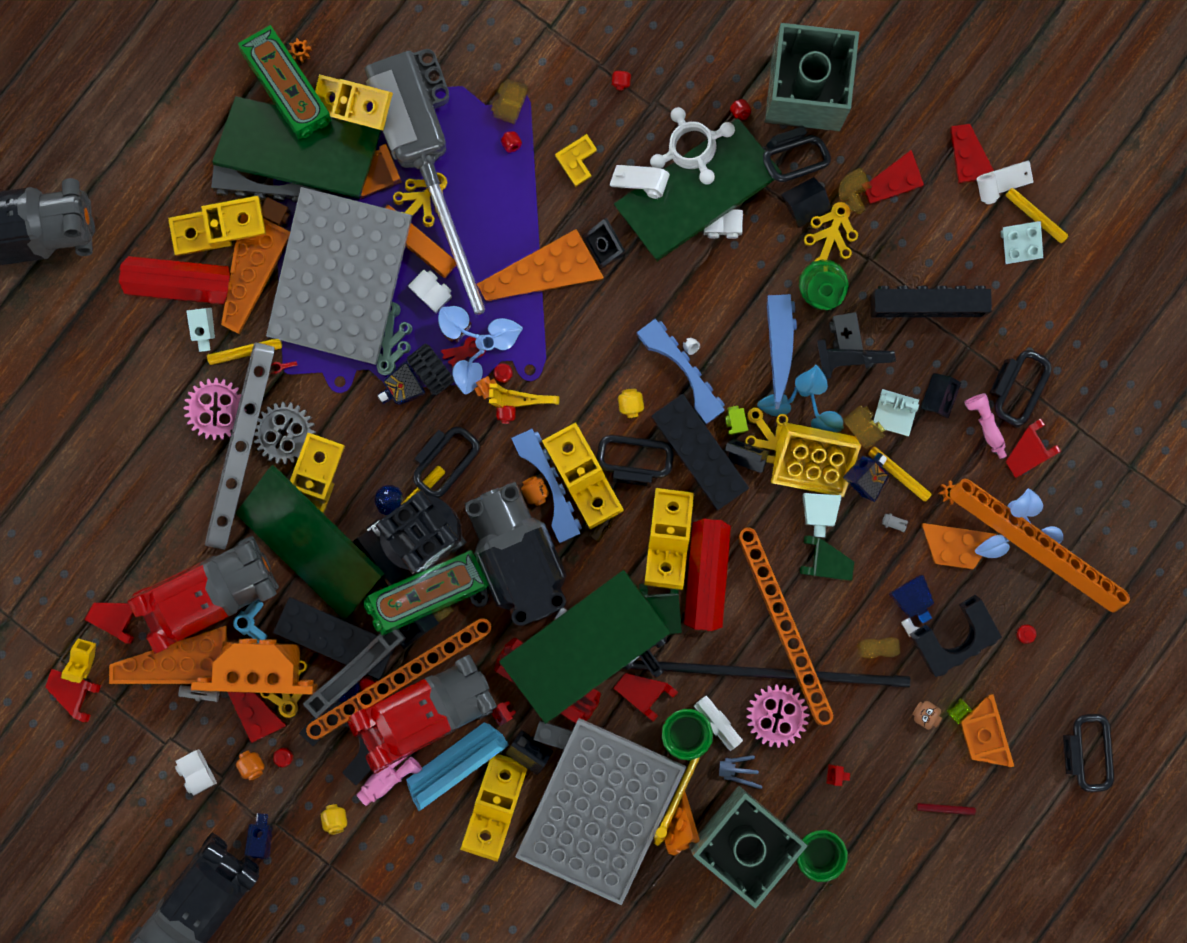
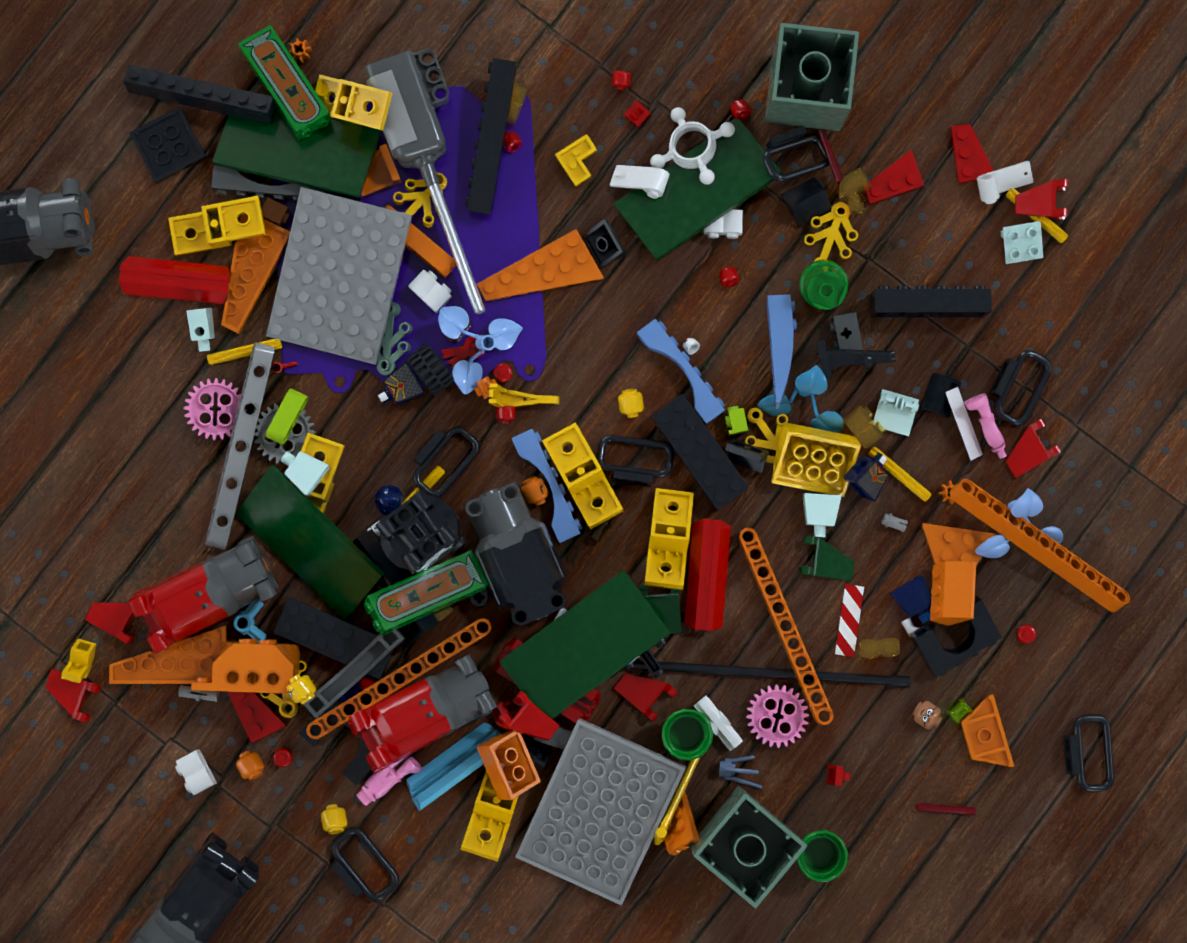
clear blue torso [245,813,272,859] -> none
none -> black brick [123,65,277,125]
none -> black plate [129,106,207,184]
none -> lime beam [265,388,308,445]
none -> light aqua torso [280,451,331,496]
none -> yellow head [286,674,316,705]
none -> black bar [331,827,399,901]
none -> black brick [465,58,518,215]
none -> orange slope [477,730,541,800]
none -> red flag [495,691,560,741]
none -> red tile [624,100,651,128]
none -> red piece [719,267,739,288]
none -> dark red bar [818,129,844,184]
none -> sticker [835,584,864,657]
none -> orange slope [930,561,976,626]
none -> white sticker [945,387,983,460]
none -> red flag [1015,179,1068,220]

